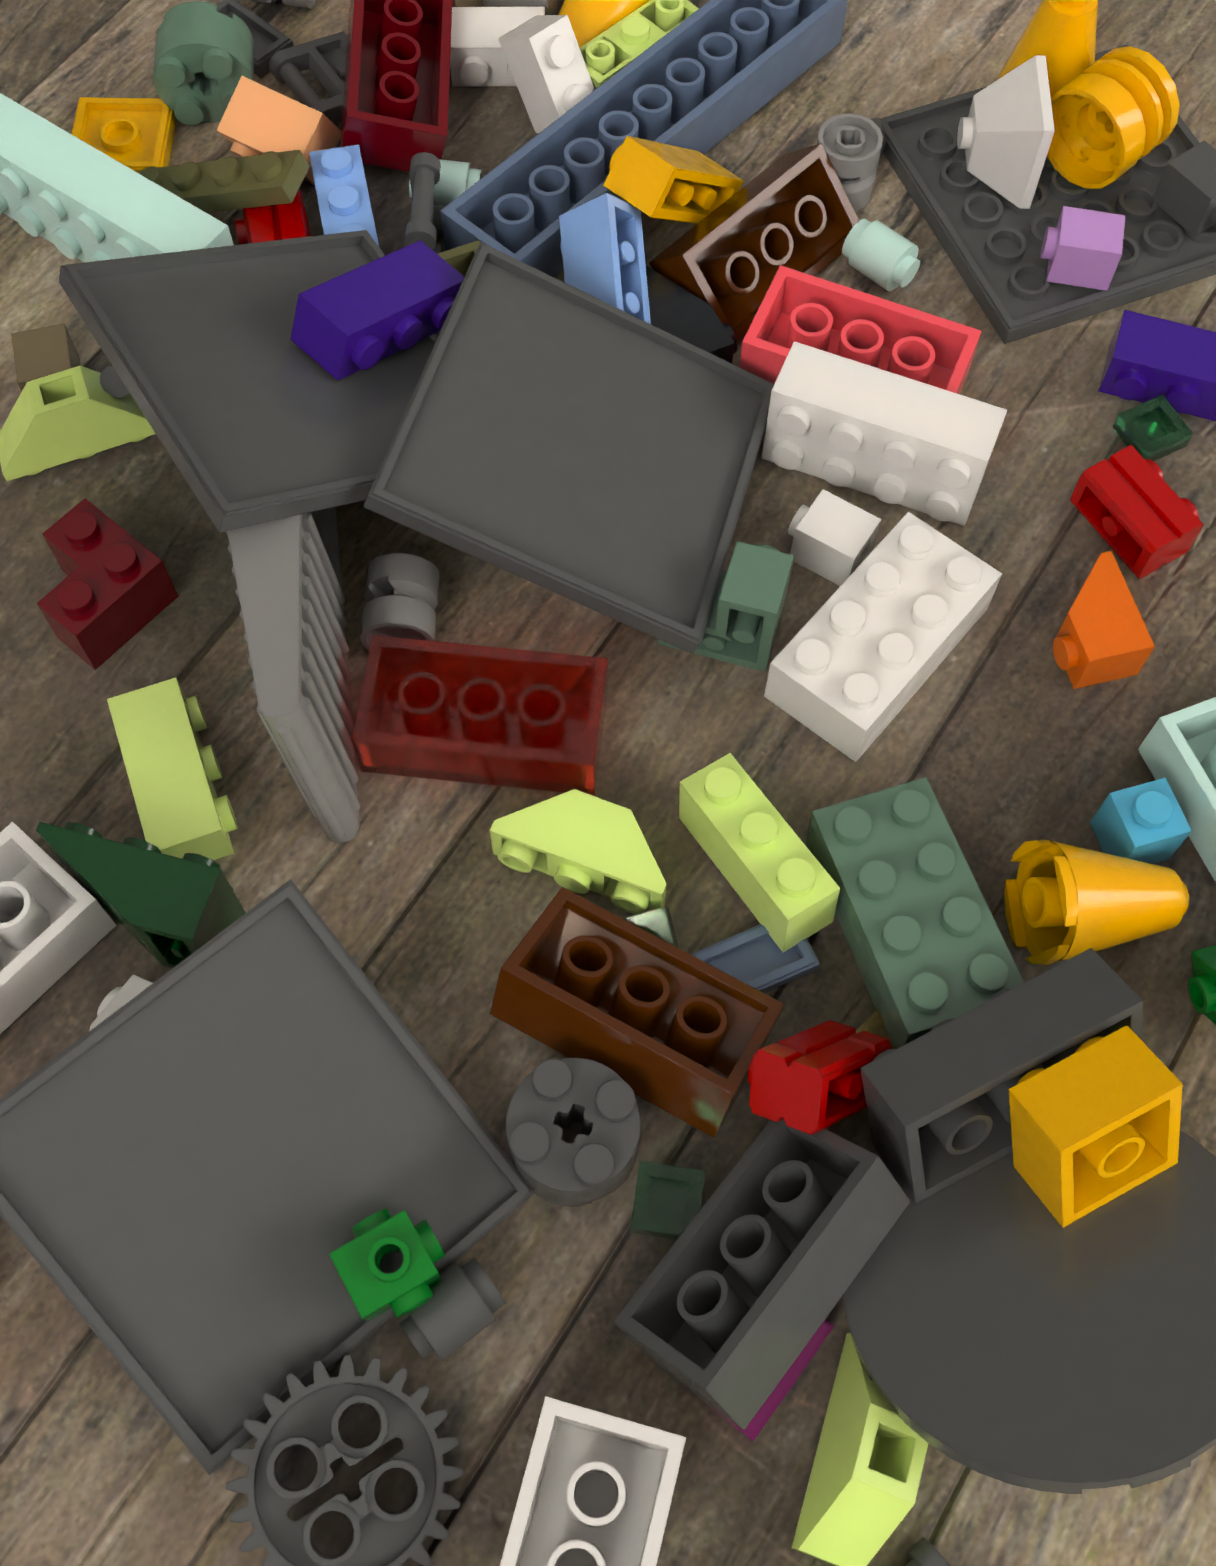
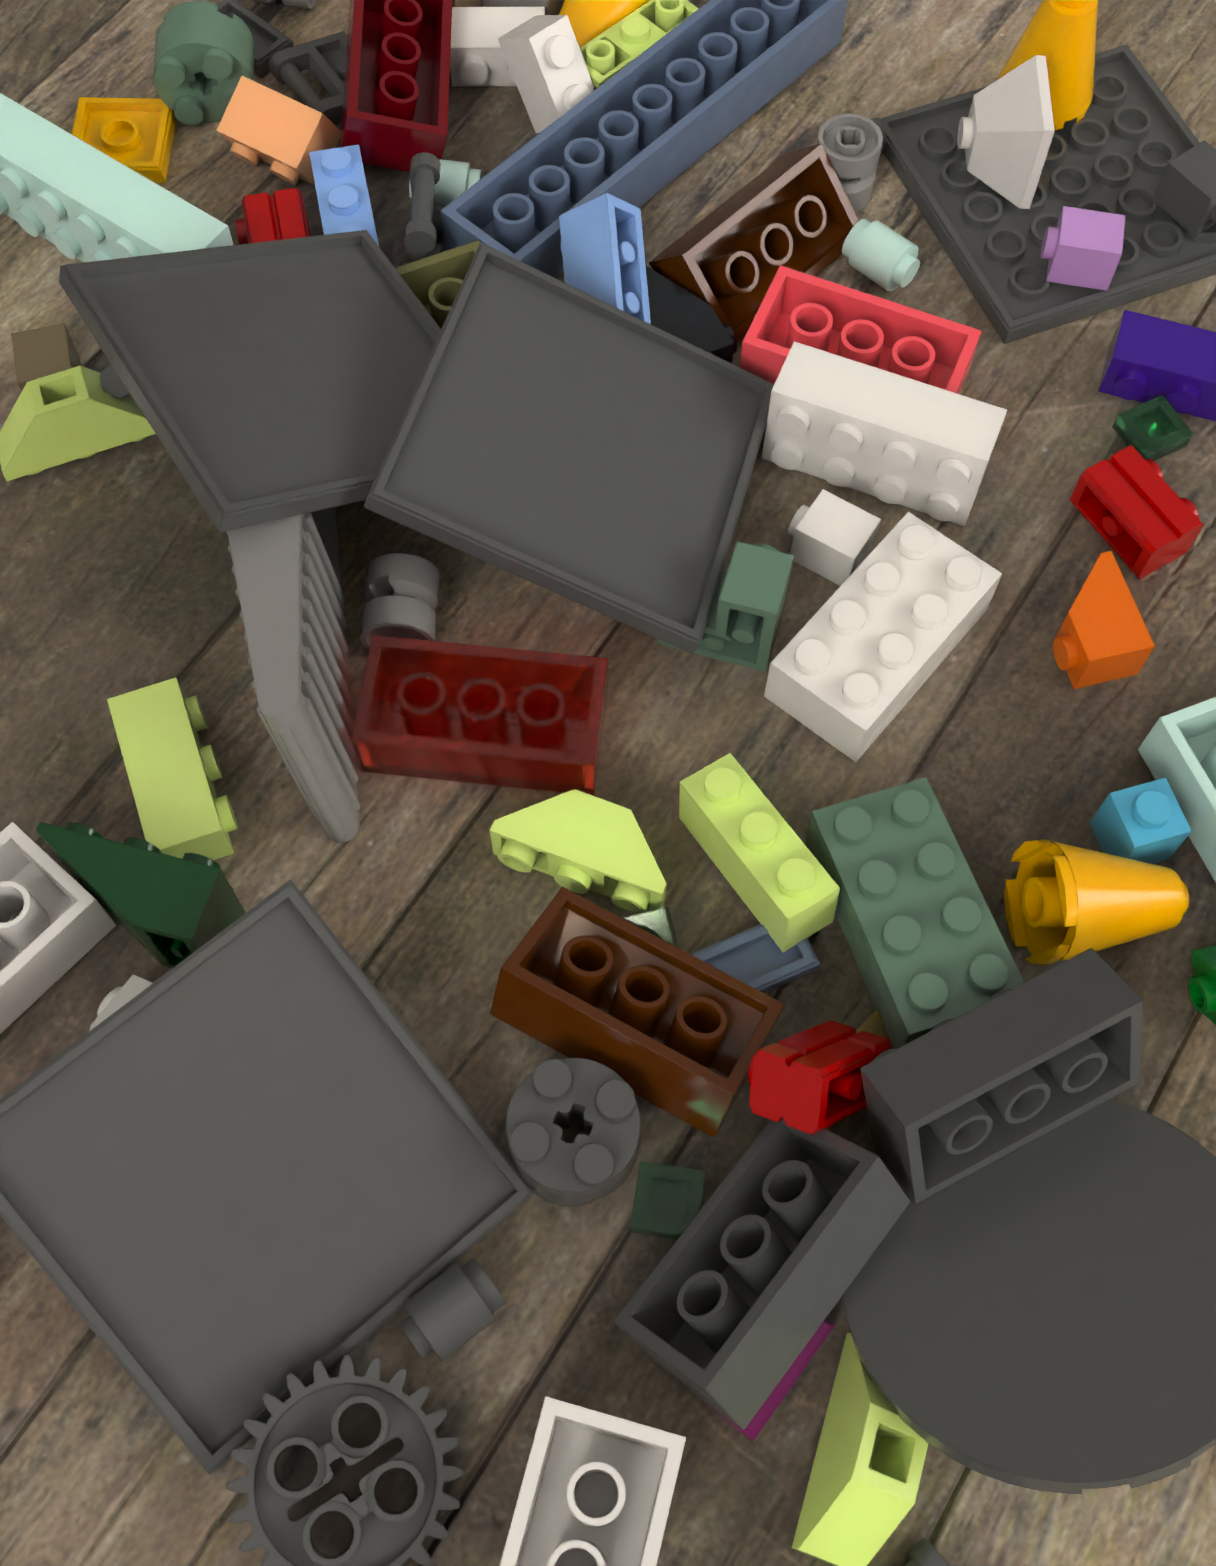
dark red brick [37,498,179,670] -> none
olive plate [139,150,310,212] -> none
dark purple brick [290,240,464,381] -> none
green brick [329,1208,445,1322] -> none
yellow brick [603,136,744,224] -> none
yellow brick [1008,1025,1183,1228] -> none
yellow wheel [1047,46,1180,189] -> none

